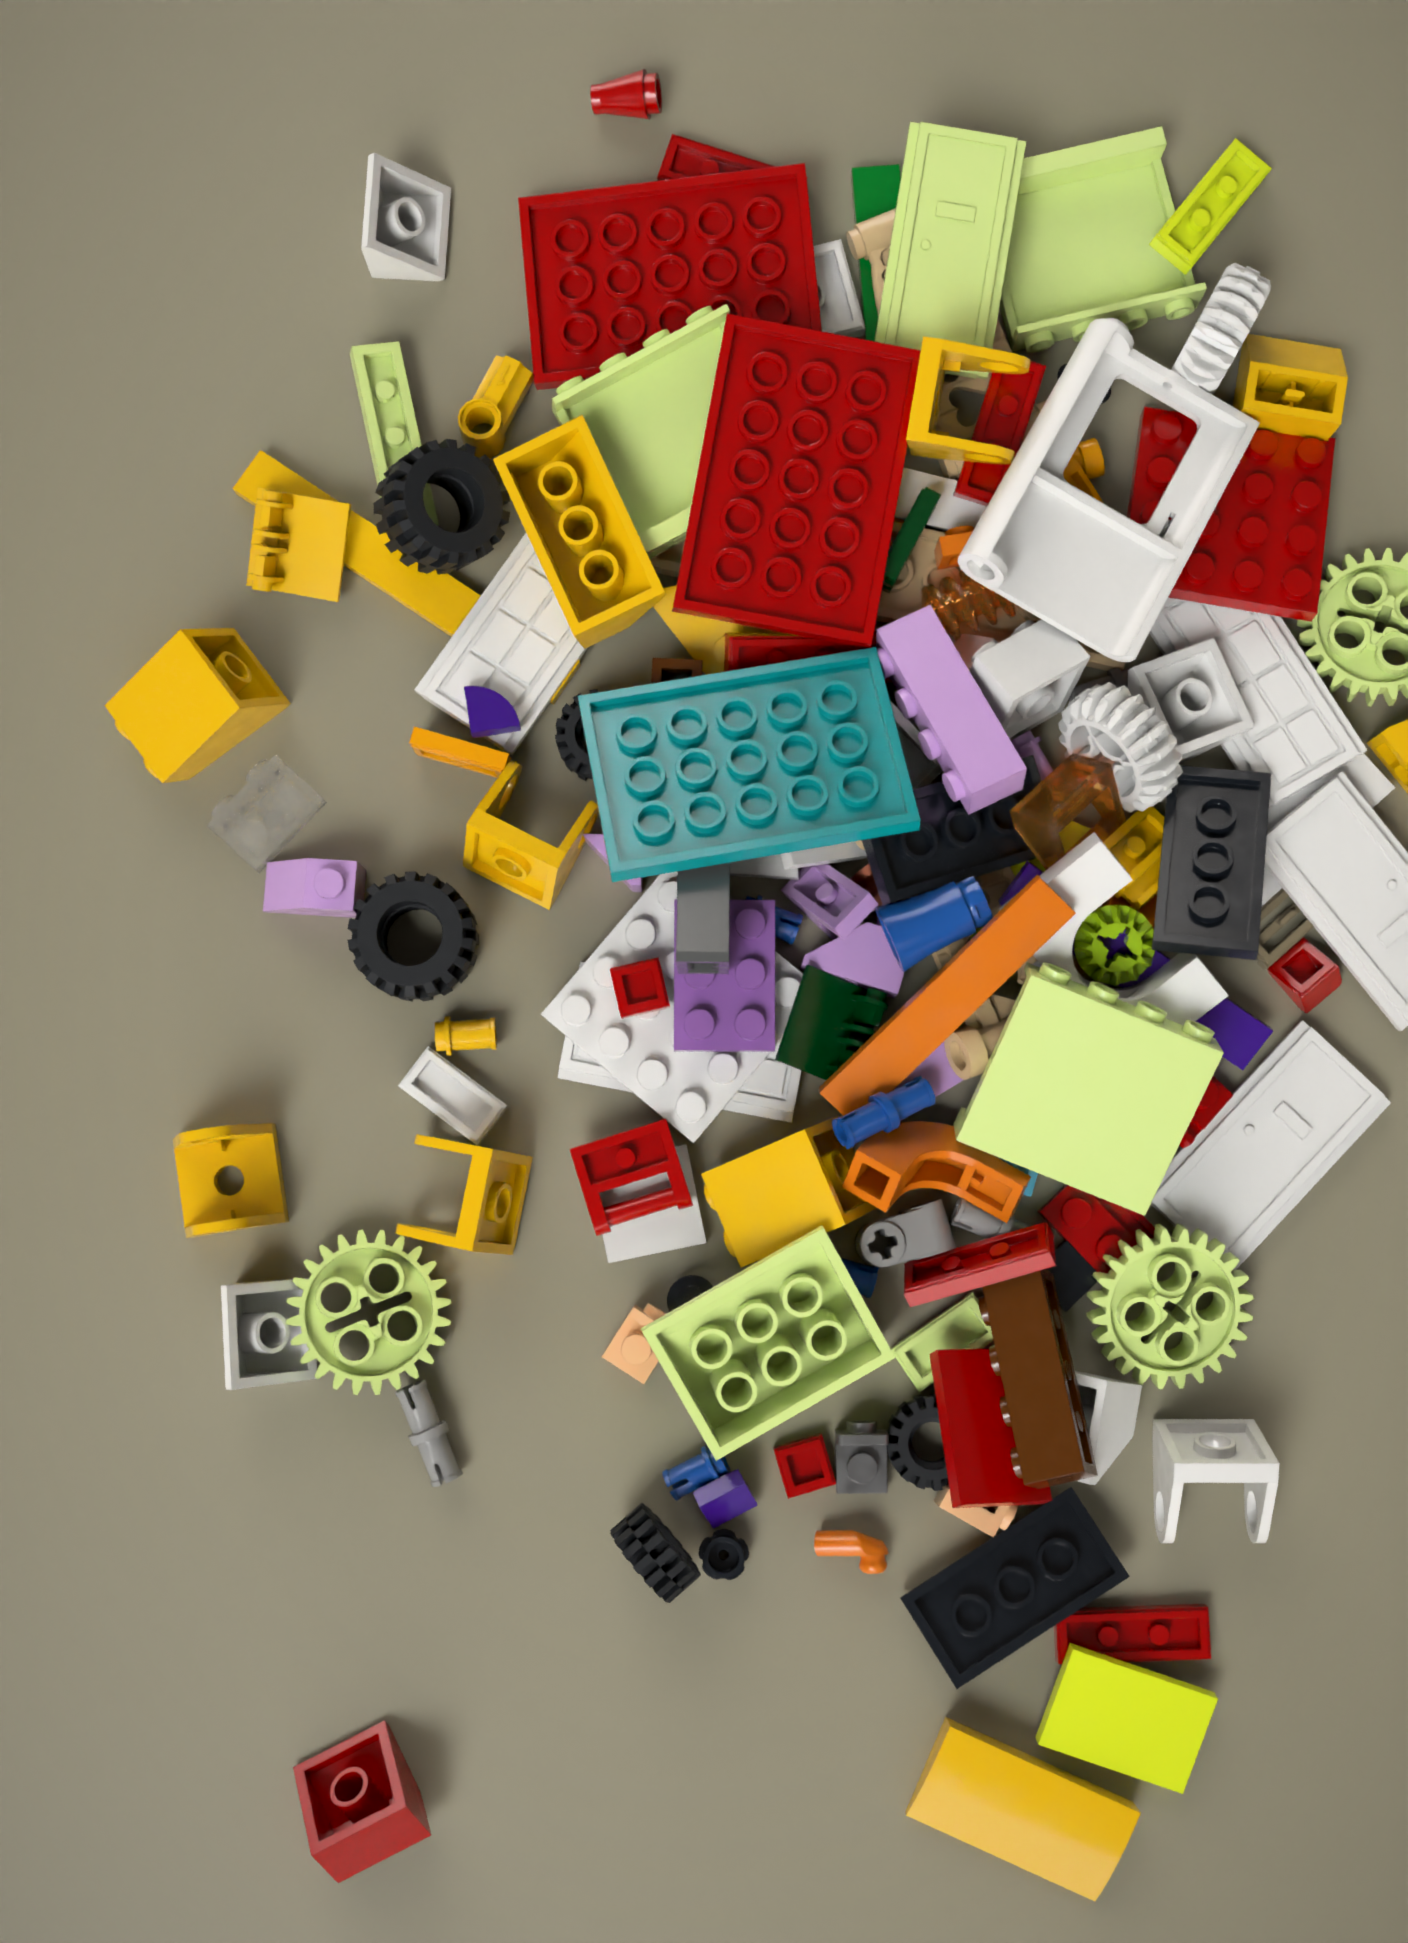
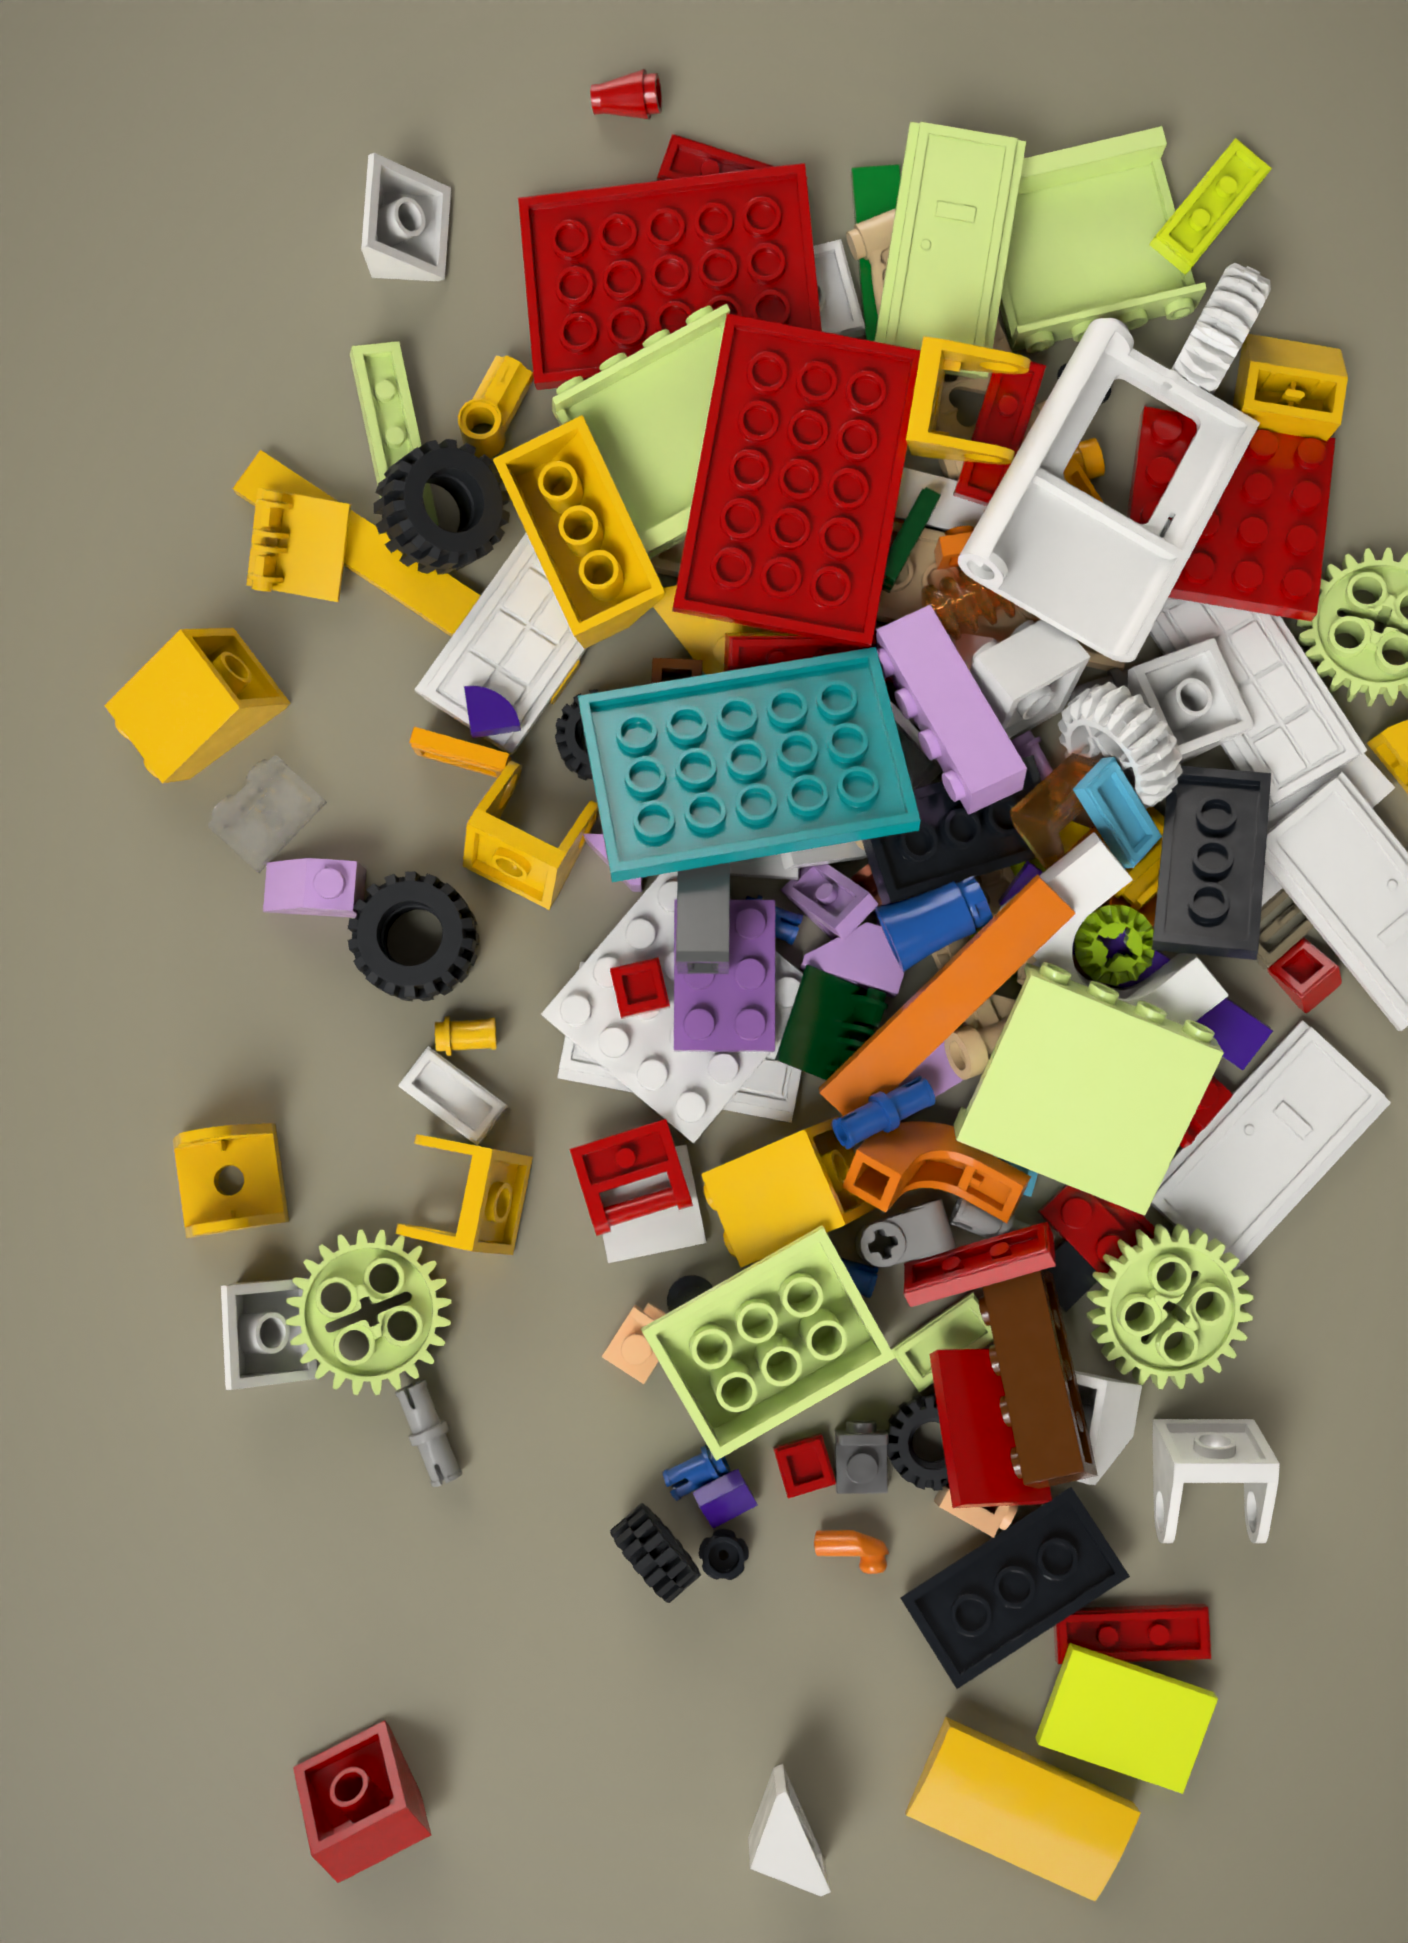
none -> white slope [748,1764,831,1896]
none -> medium azure tile [1073,757,1162,868]

